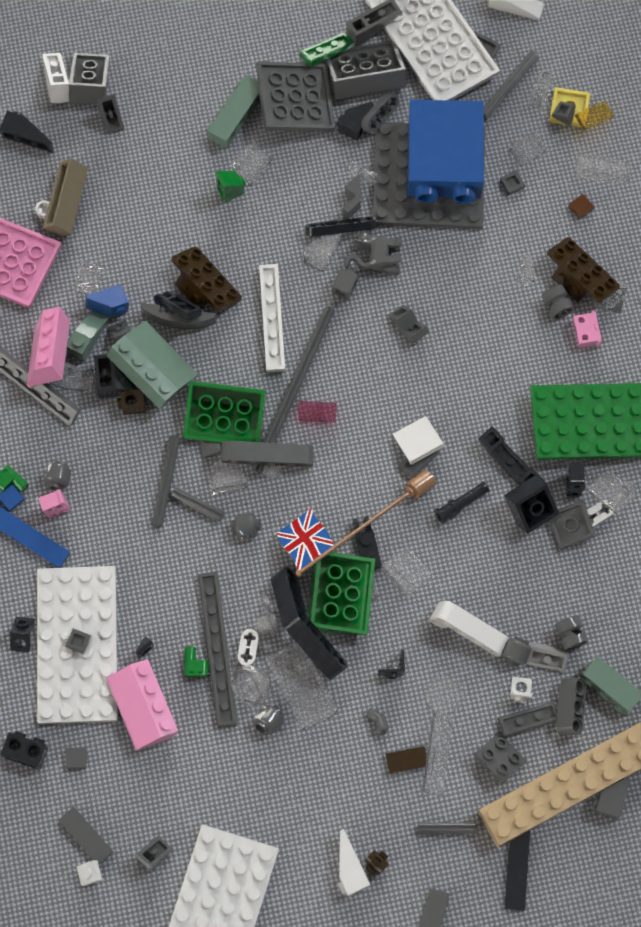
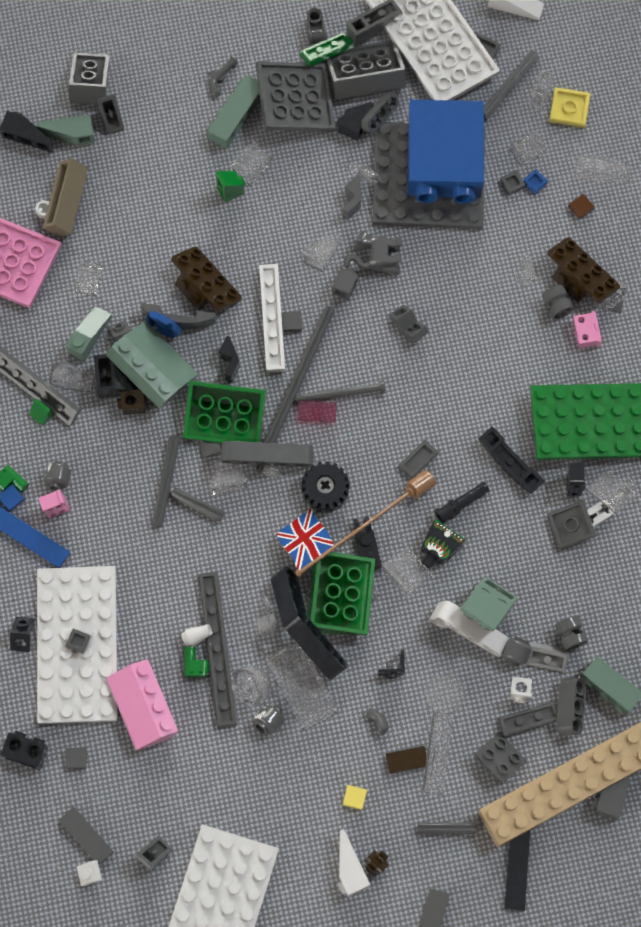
bright pink slope [27,306,70,387] -> none
white slope [42,53,69,104] -> none
blue slope [85,284,129,317] -> none
black slope [135,636,154,659] -> none
black hinge [154,291,202,320] -> none
dark grey head [232,513,261,539] -> none
white beam [238,629,259,667] -> none
black beam [305,216,377,237] -> none
white tile [393,416,444,465] -> none
black brick [504,475,559,534] -> none
dark grey slope [552,101,576,126] -> none
clear yellow tile [575,100,614,131] -> none
none -> green slope [30,399,52,425]
none -> sand green slope [36,115,95,145]
none -> blue tile [146,311,182,338]
none -> white cone [182,624,213,647]
none -> dark grey piece [206,56,238,98]
none -> black slope [219,336,240,383]
none -> dark grey tile [282,311,302,332]
none -> dark grey bar [295,380,385,403]
none -> black bush [301,461,350,513]
none -> dark grey piece [307,8,327,45]
none -> light yellow tile [343,785,367,810]
none -> torso [421,519,466,569]
none -> sand green slope [460,577,518,632]
none -> blue tile [523,169,548,195]

